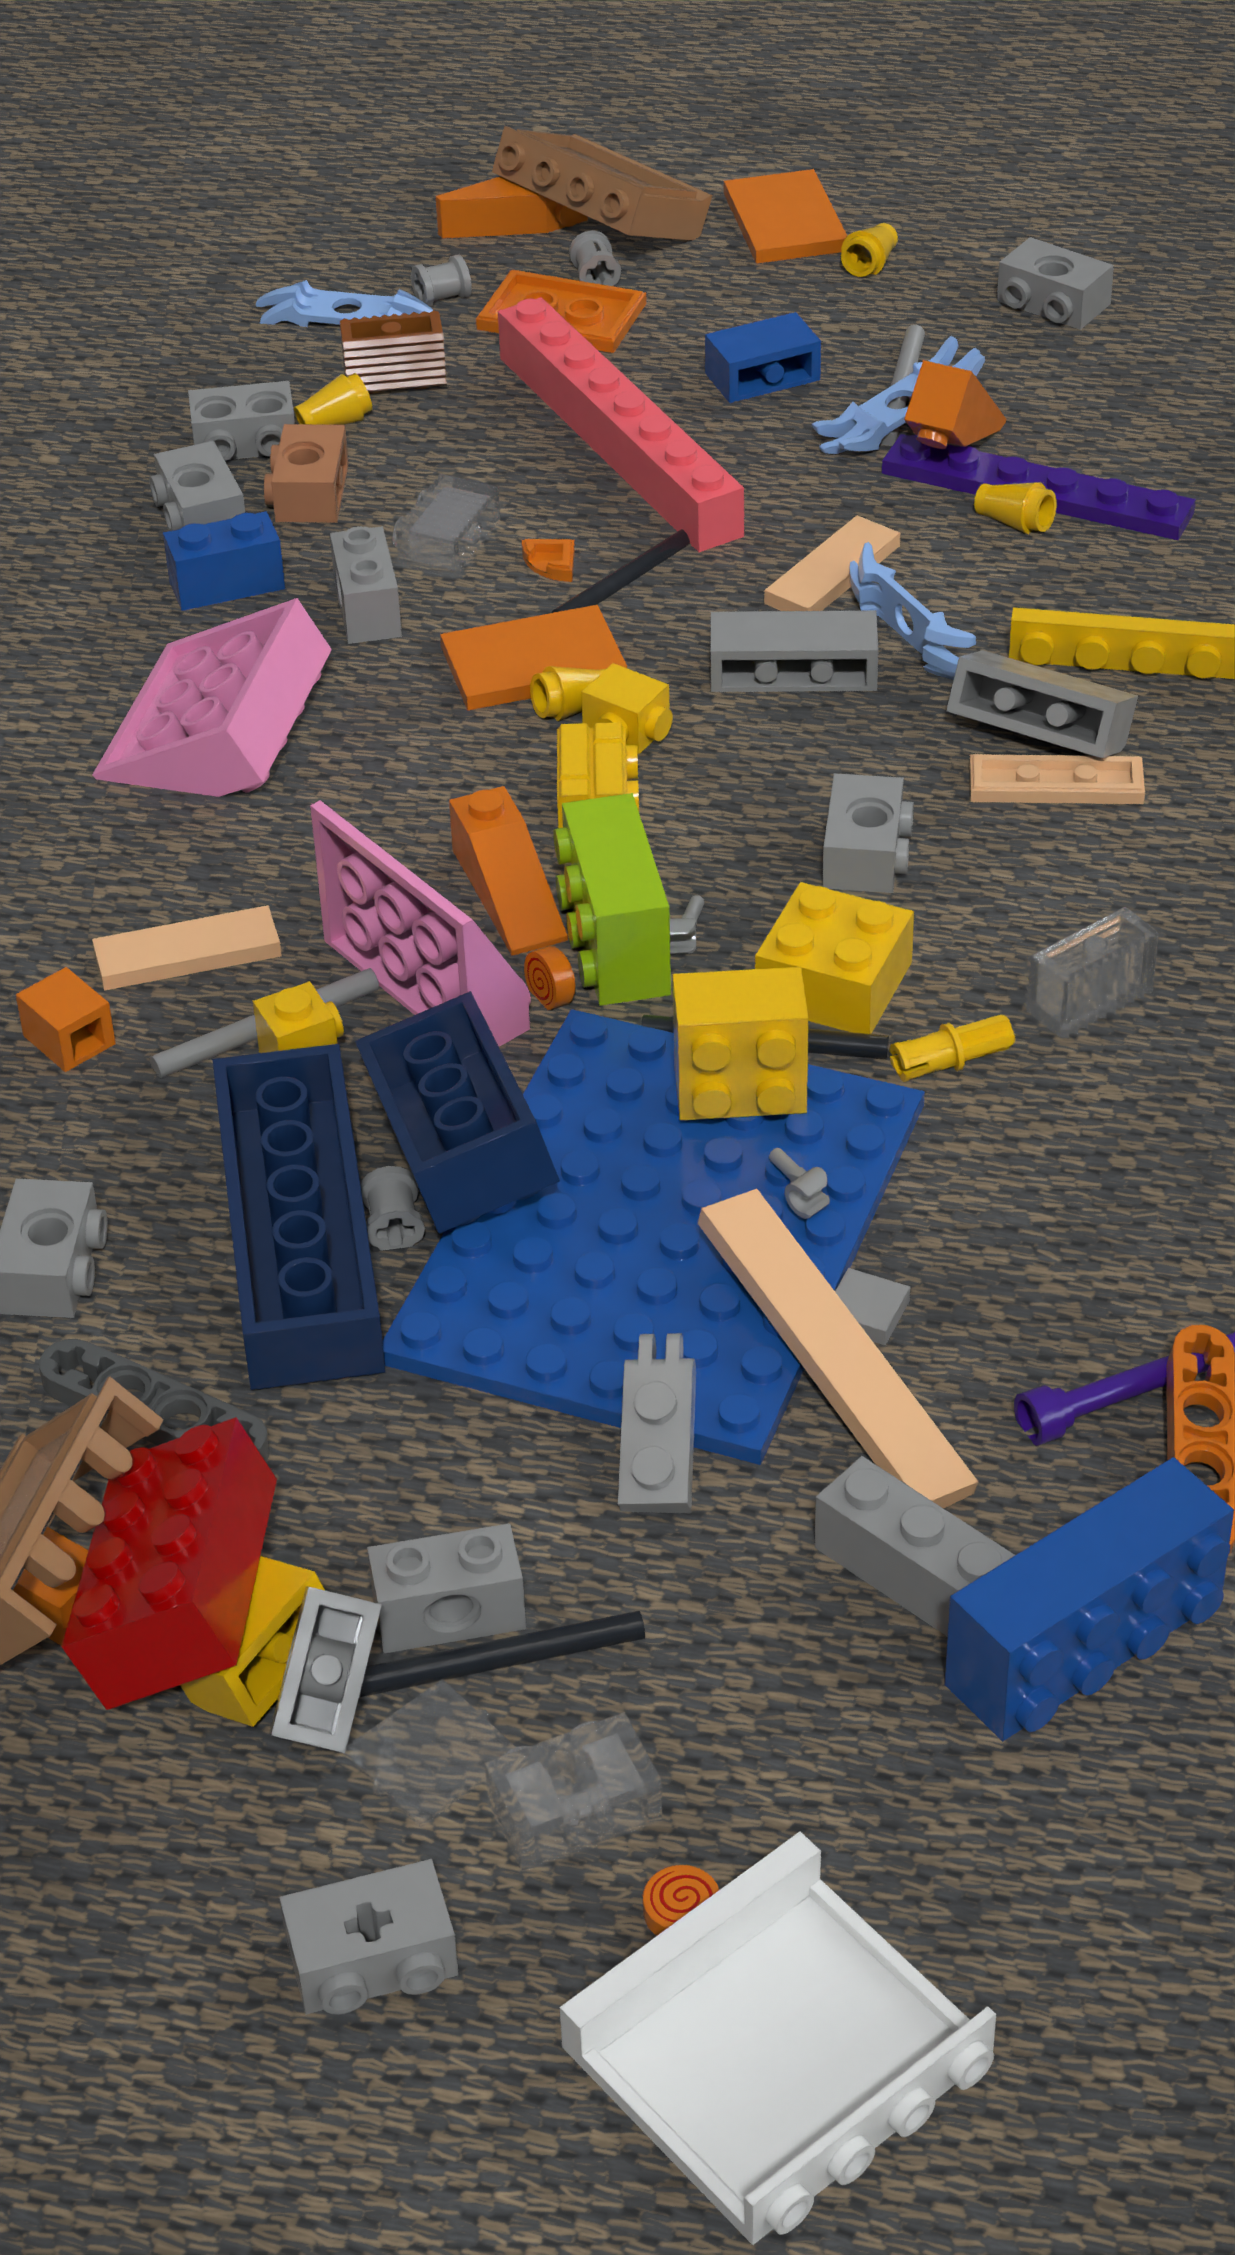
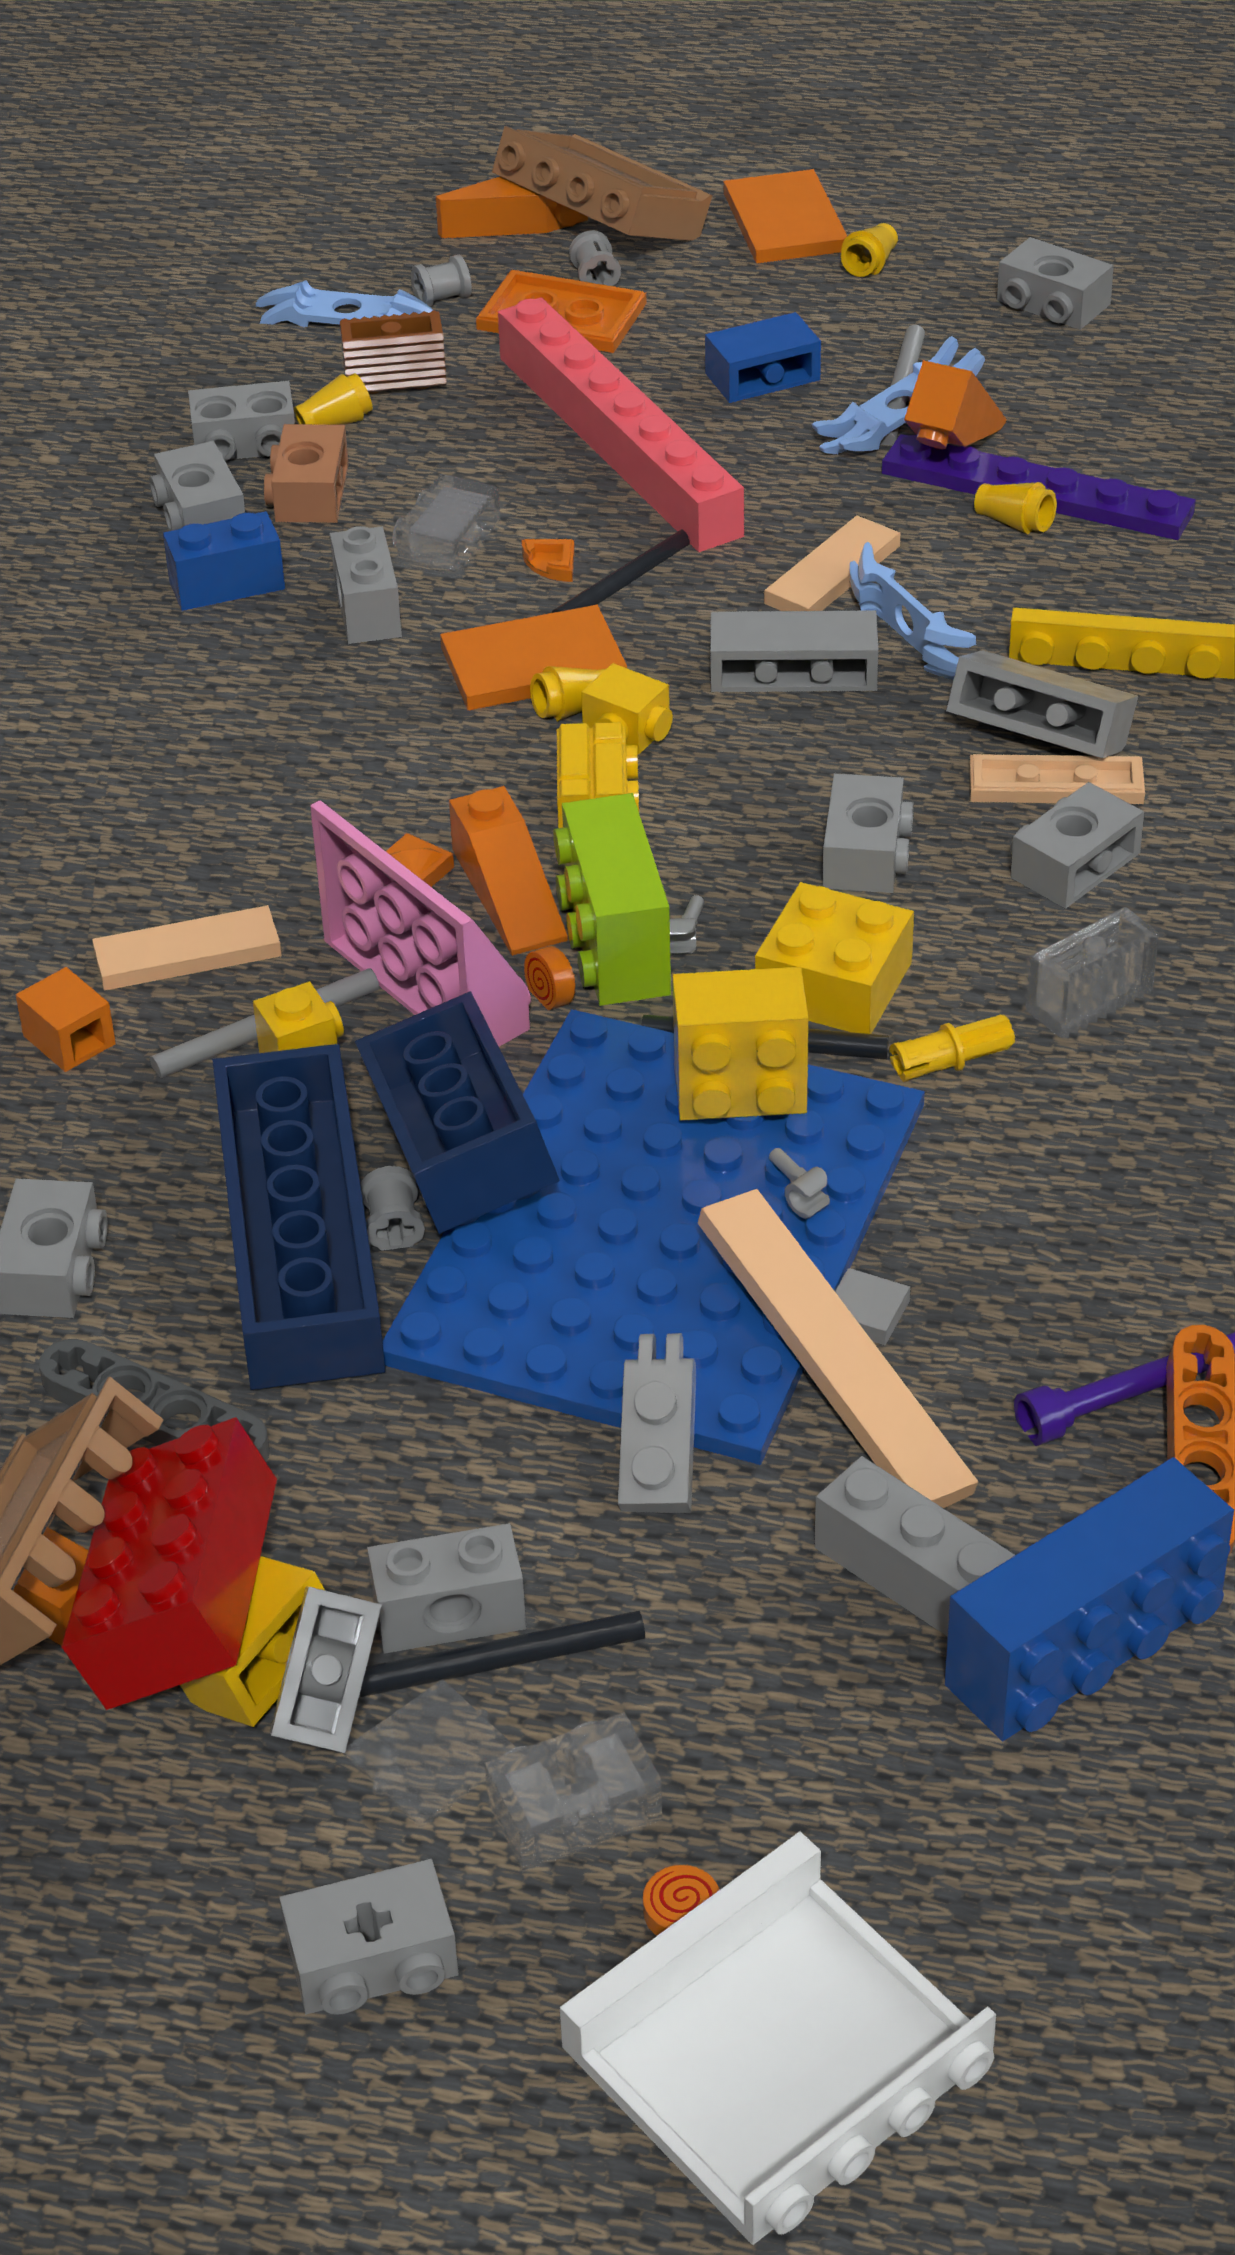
bright pink slope [92,598,332,797] -> none
none -> orange tile [386,833,454,887]
none -> light grey brick [1010,782,1144,909]

